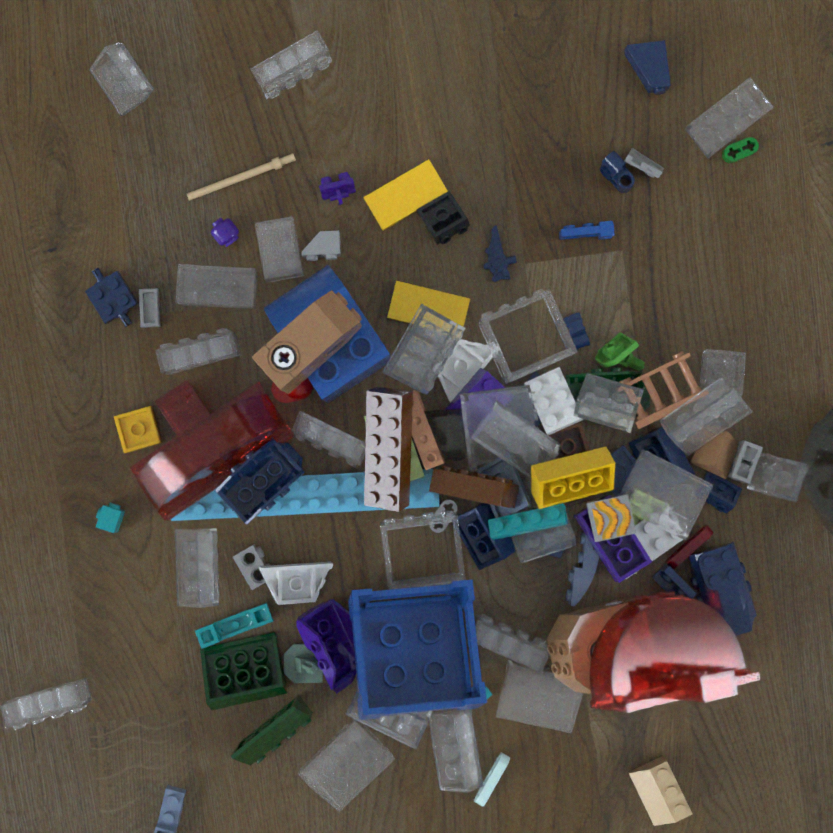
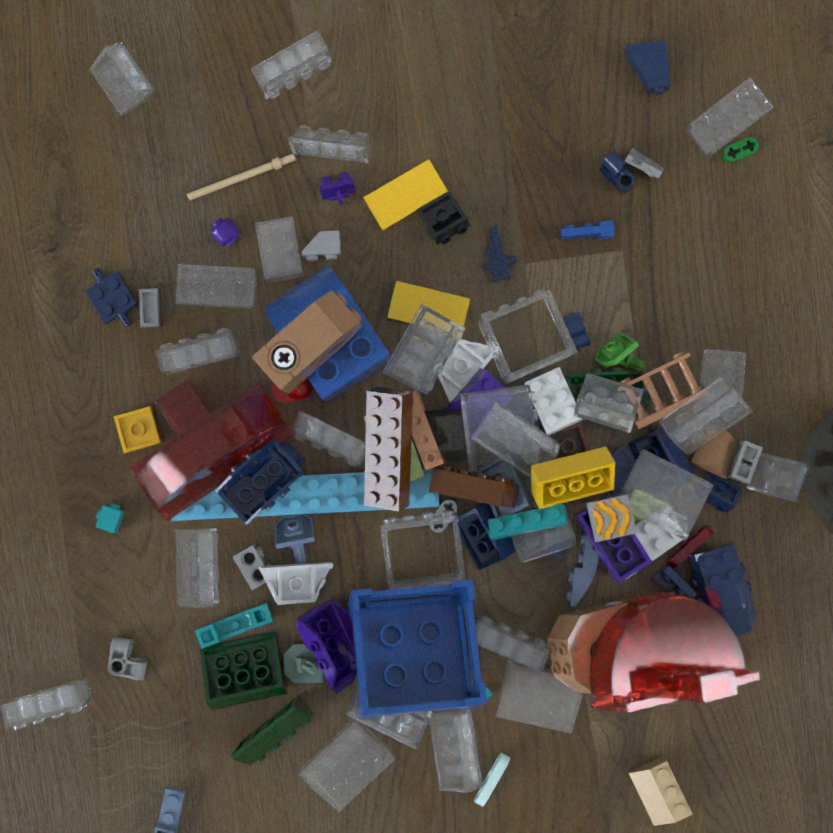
none -> light grey piece [108,636,148,680]
none -> sand blue piece [274,514,315,564]
none -> clear slope [288,125,371,163]

